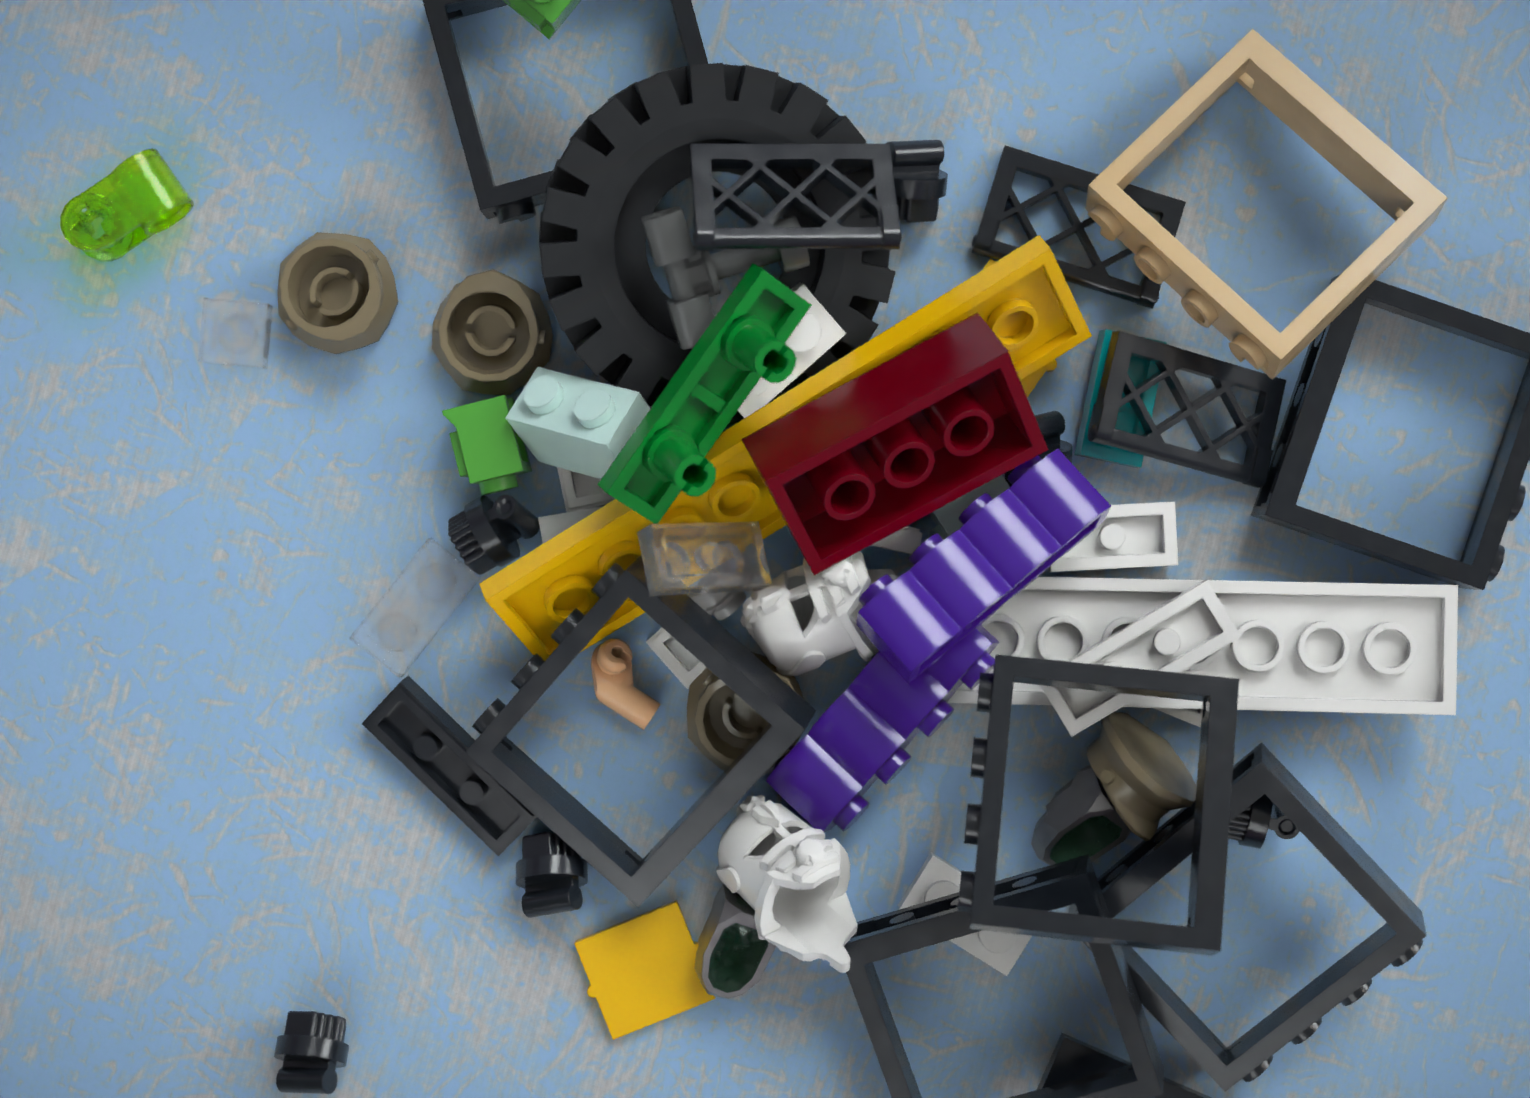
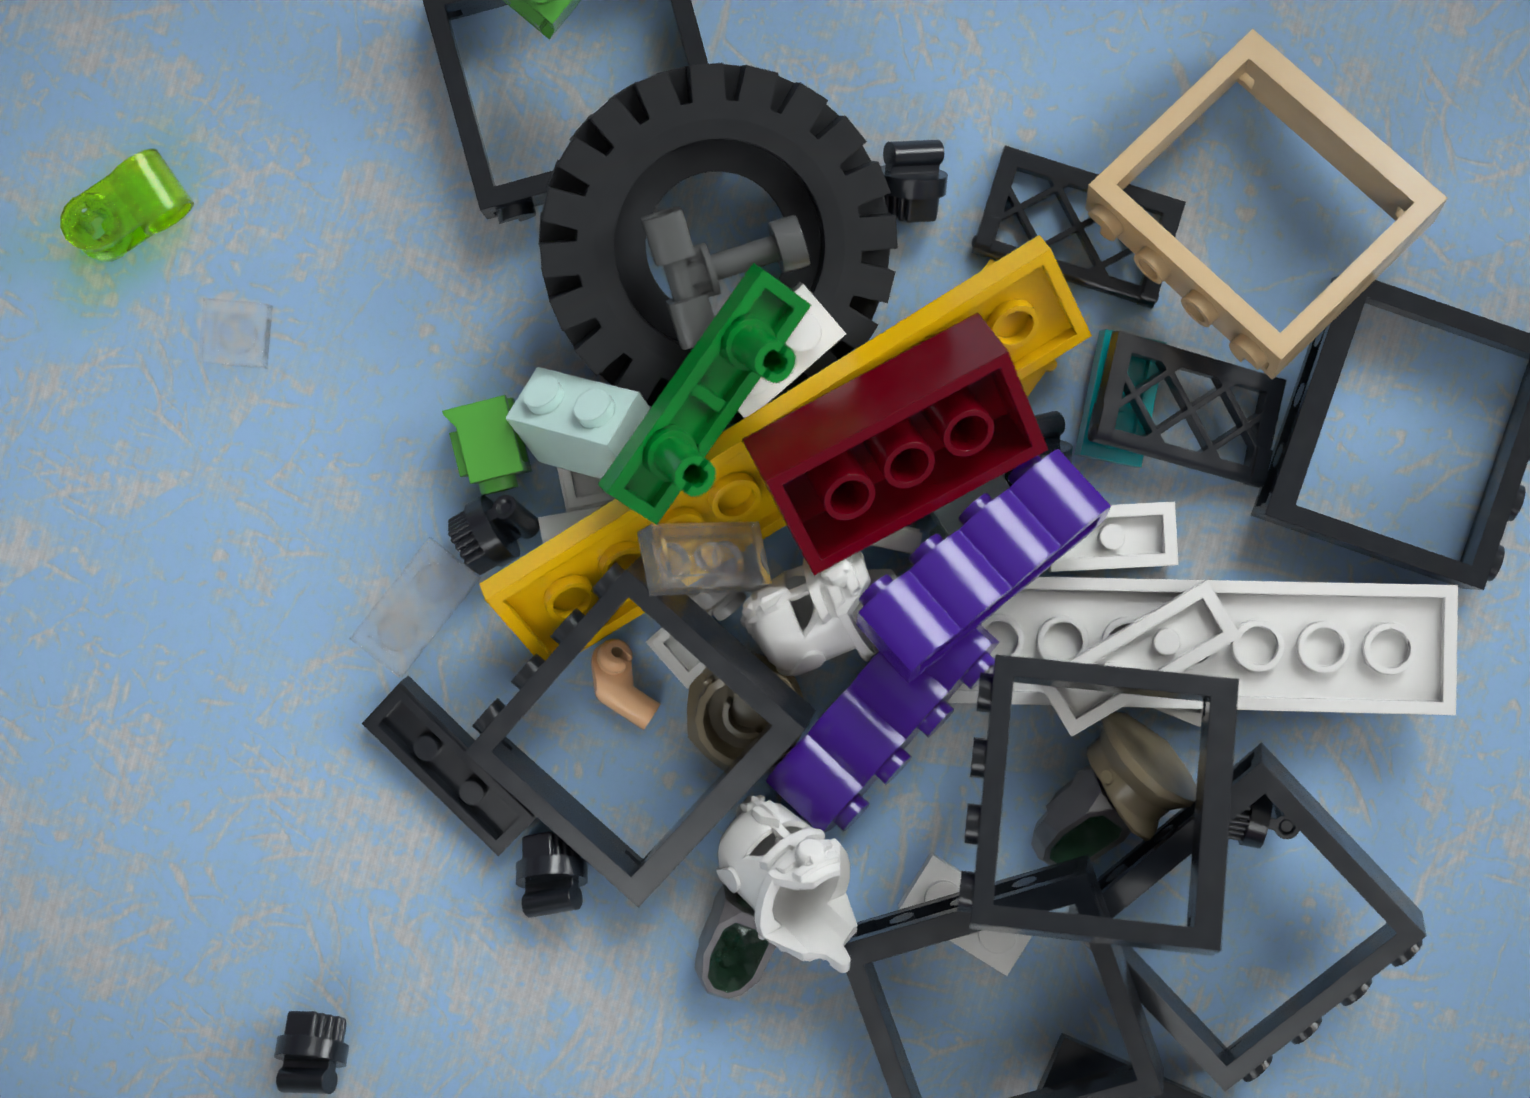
dark tan hat [277,232,399,354] -> none
dark tan hat [432,269,553,395] -> none
yellow piece [574,900,716,1040] -> none
black window [689,144,902,251] -> none

